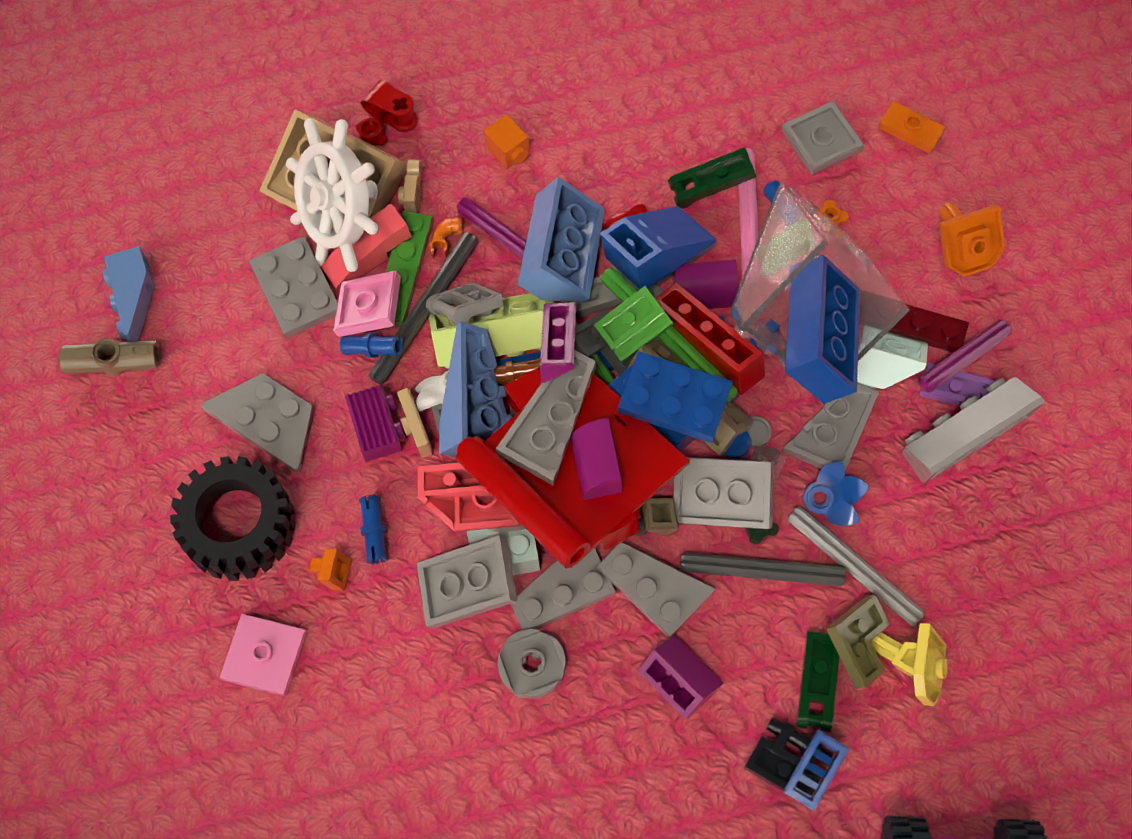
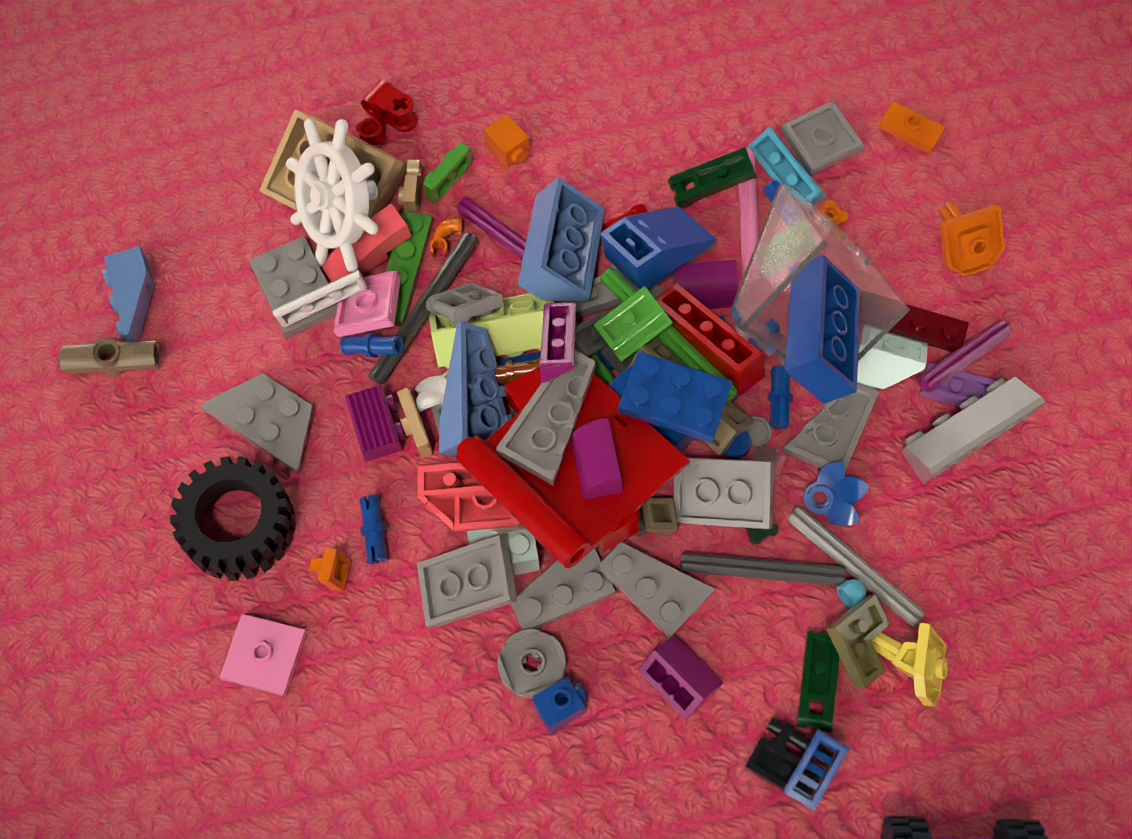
none -> white slope [272,269,368,327]
none -> bright green plate [423,142,472,205]
none -> blue brick [532,677,588,734]
none -> medium azure slope [747,127,827,212]
none -> blue axle [767,366,793,430]
none -> medium azure hinge [836,579,866,609]

